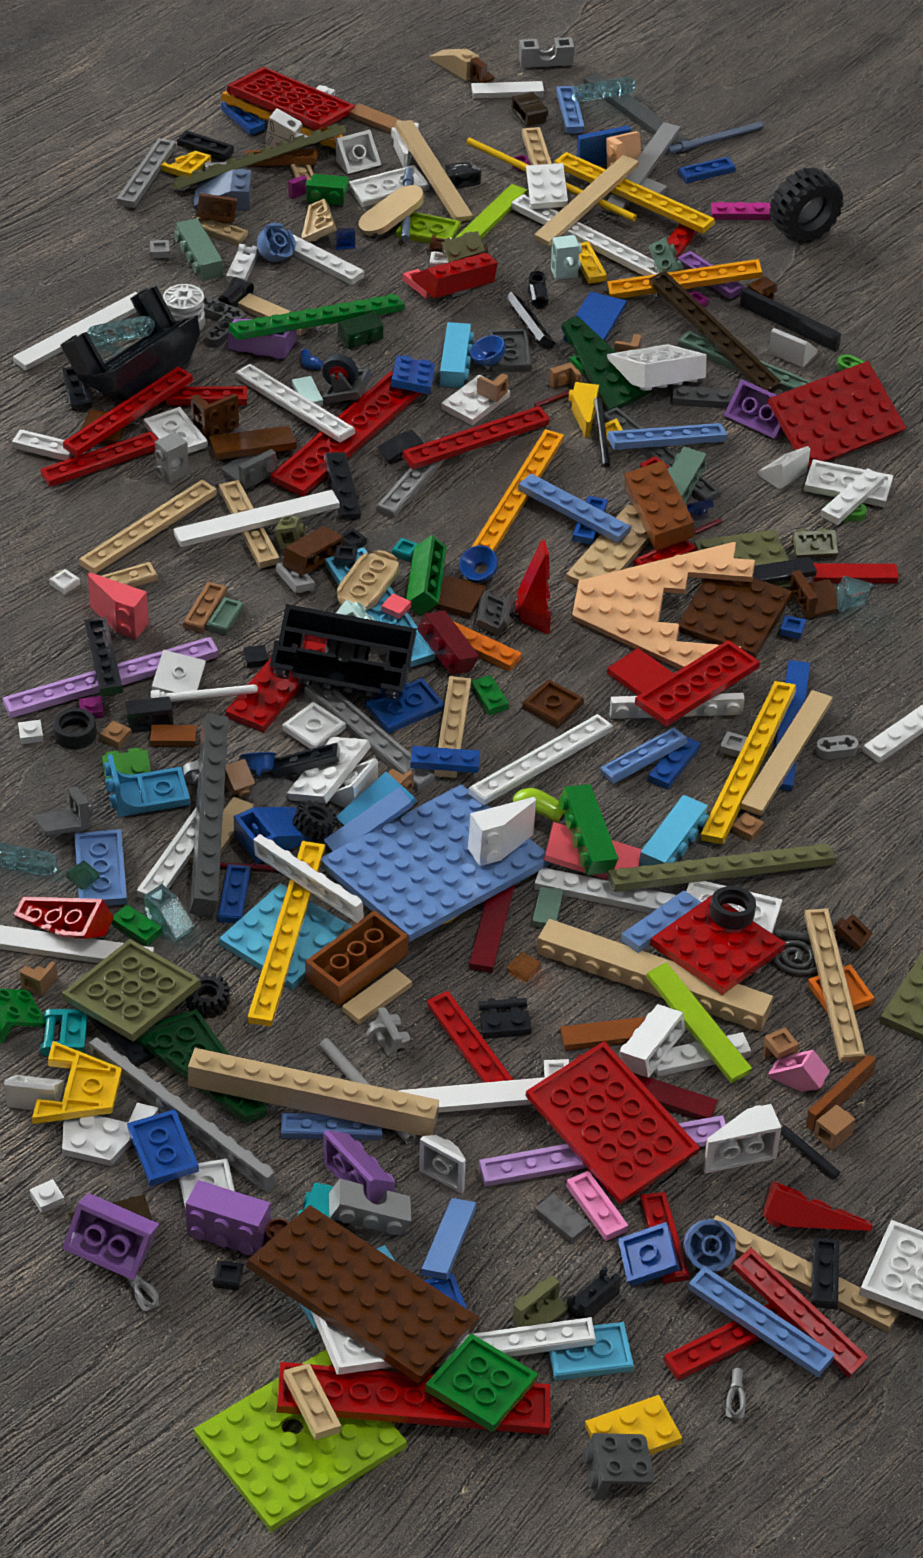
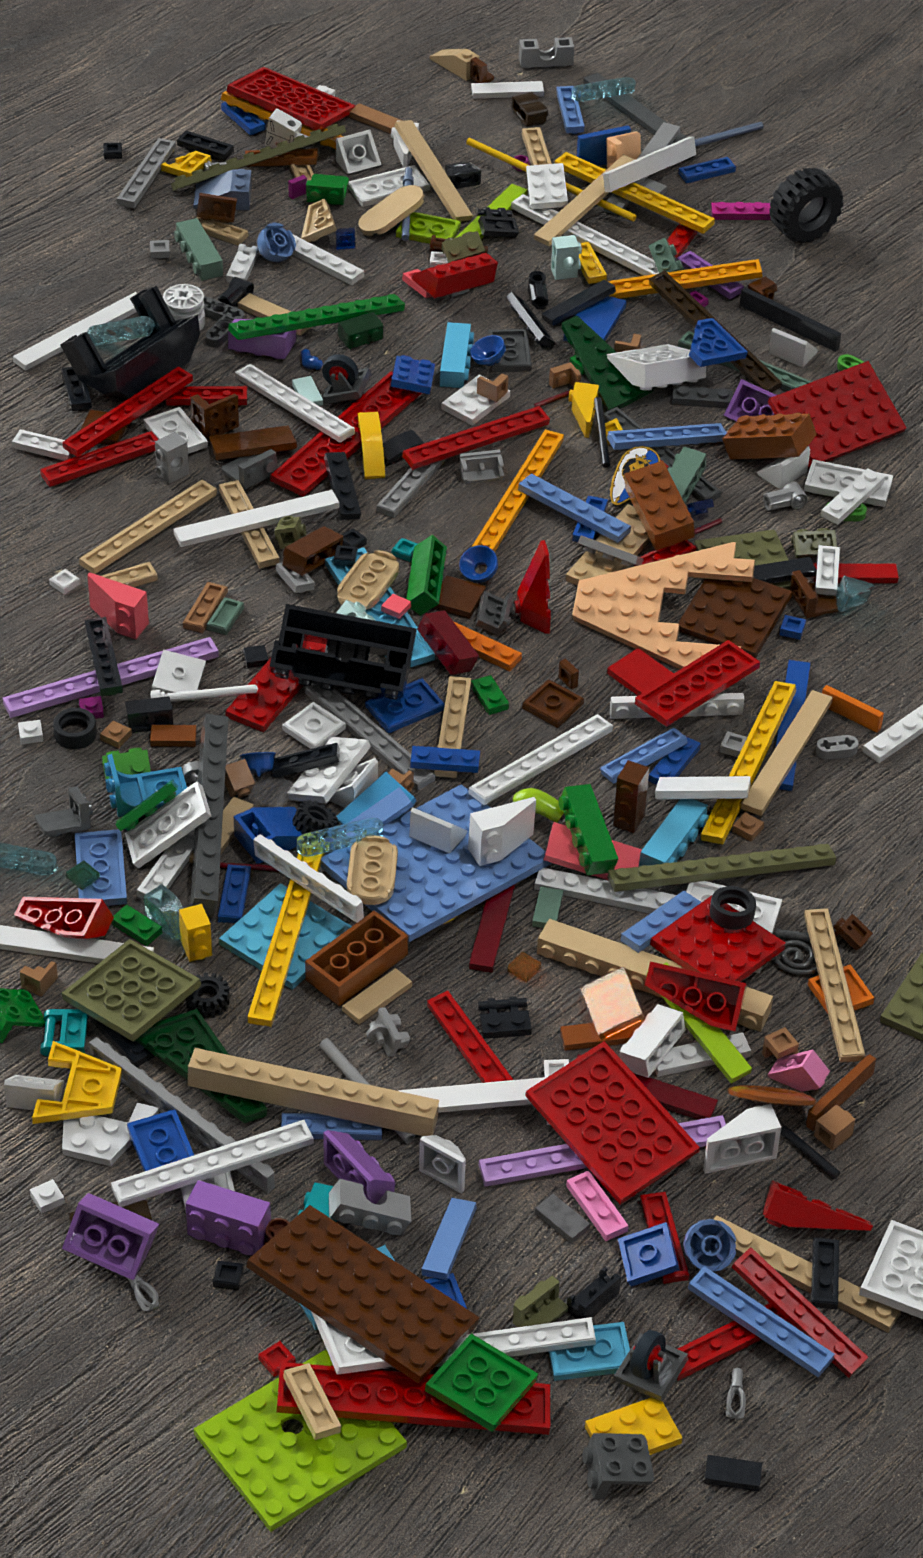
none -> black tile [103,142,122,159]
none -> white tile [111,1120,314,1207]
none -> green plate [115,779,178,832]
none -> white plate [125,781,212,868]
none -> yellow brick [179,904,212,962]
none -> red tile [258,1341,296,1377]
none -> clear light blue beam [297,818,384,857]
none -> tan tile [347,835,398,905]
none -> yellow slope [358,412,385,479]
none -> white slope [409,807,468,853]
none -> light grey hinge [459,450,504,484]
none -> black plate [475,207,519,237]
none -> black tile [541,279,616,326]
none -> reddish brown tile [558,658,579,690]
none -> light grey plate [578,535,643,567]
none -> clear orange tile [580,967,645,1040]
none -> white tile [603,137,696,192]
none -> shield [610,446,660,507]
none -> reddish brown brick [613,760,649,833]
none -> dark grey plate [614,1330,689,1402]
none -> red wedge [645,961,747,1031]
none -> white tile [655,776,751,799]
none -> blue plate [689,318,748,367]
none -> black tile [704,1455,762,1492]
none -> dark orange brick [722,413,817,459]
none -> dark orange piece [728,1085,816,1106]
none -> light grey piece [763,482,808,511]
none -> white plate [815,545,840,596]
none -> orange tile [822,685,884,733]

